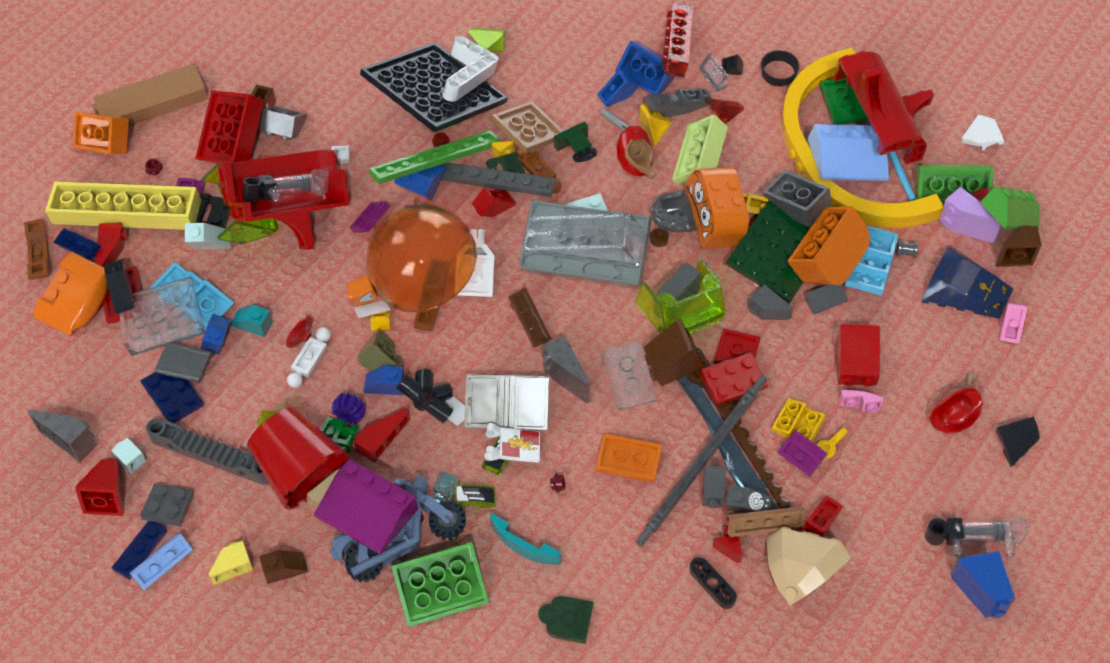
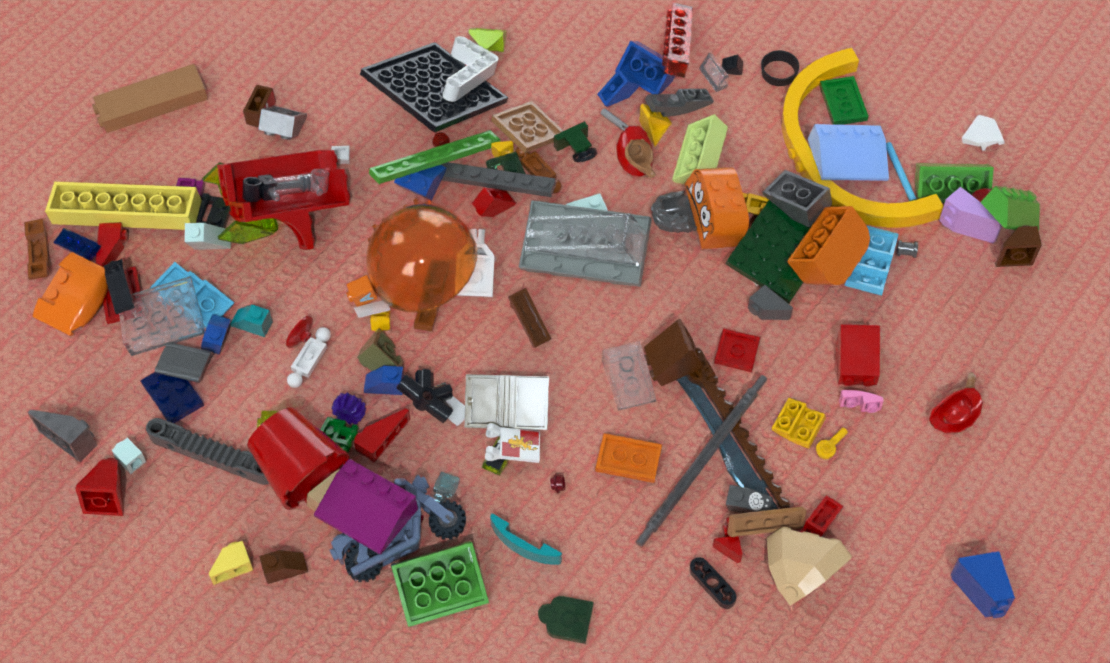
orange slope [73,112,129,154] -> none
clear blue plate [111,521,168,580] -> none
light blue plate [129,533,193,590] -> none
dark grey plate [140,483,194,526] -> none
dark red plate [145,158,163,175] -> none
red slope [195,90,264,165] -> none
magenta plate [349,201,390,233] -> none
slope [454,484,496,509] -> none
flat silver slope [542,336,590,403] -> none
clear neon green windscreen [635,259,726,334] -> none
reddish brown tile [650,228,669,247] -> none
dark grey window [656,262,701,322] -> none
red plate [699,352,769,406] -> none
dark grey slope [703,466,726,508] -> none
clear red slope [705,98,744,124] -> none
magenta plate [777,430,828,477] -> none
dark grey slope [805,284,847,314] -> none
red cylinder [833,50,934,165] -> none
dark blue wedge [921,245,1013,319] -> none
clear piece [925,517,1030,558] -> none
black slope [996,416,1040,467] -> none
bright pink slope [1000,302,1028,344] -> none

